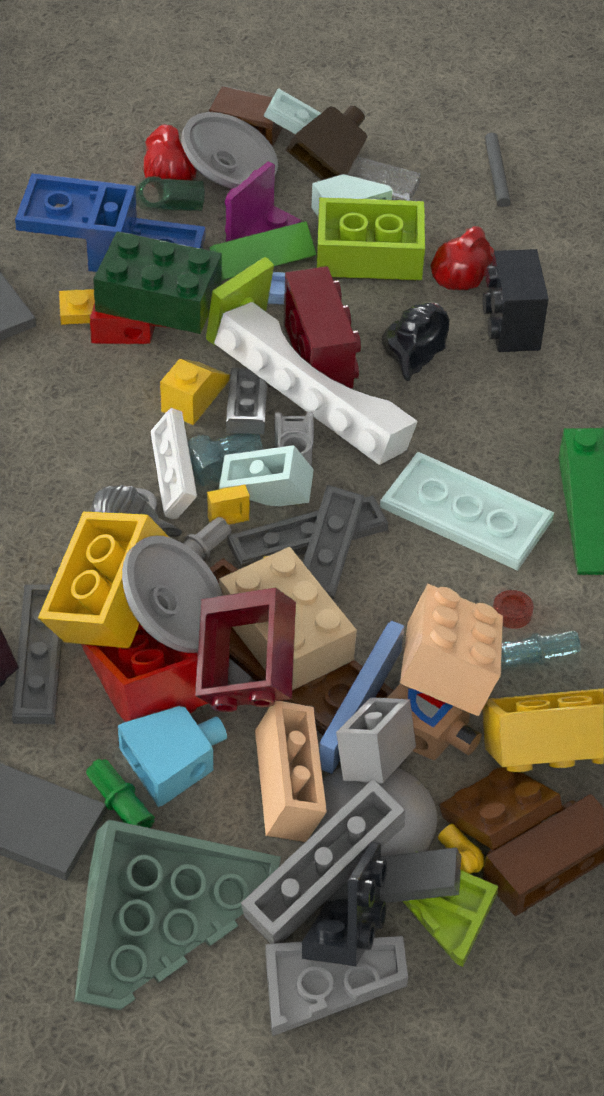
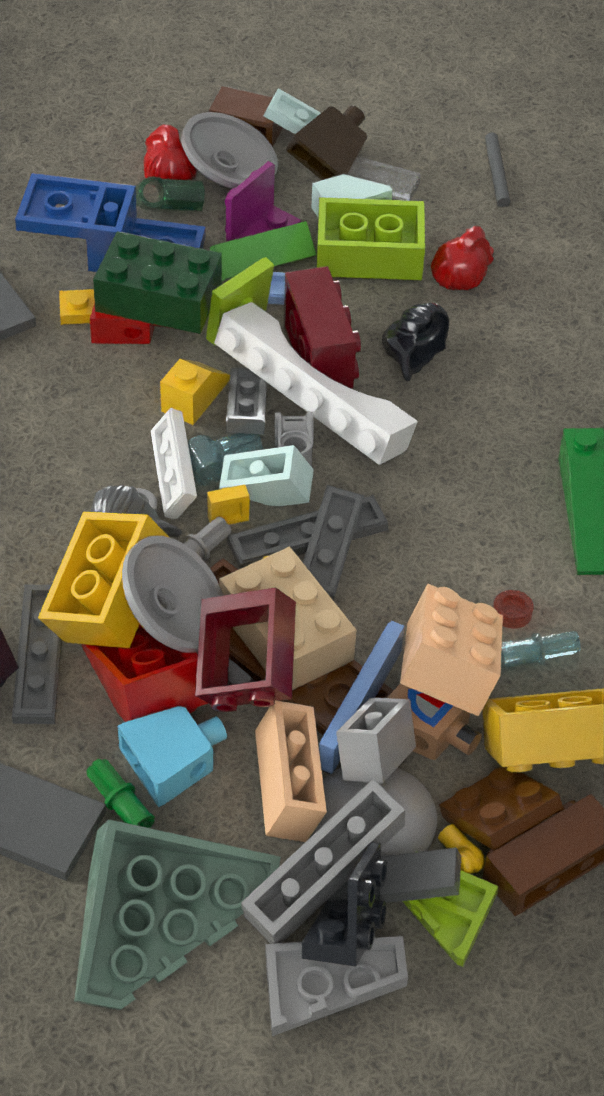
light aqua tile [380,452,554,571] -> none
black brick [482,249,549,352] -> none

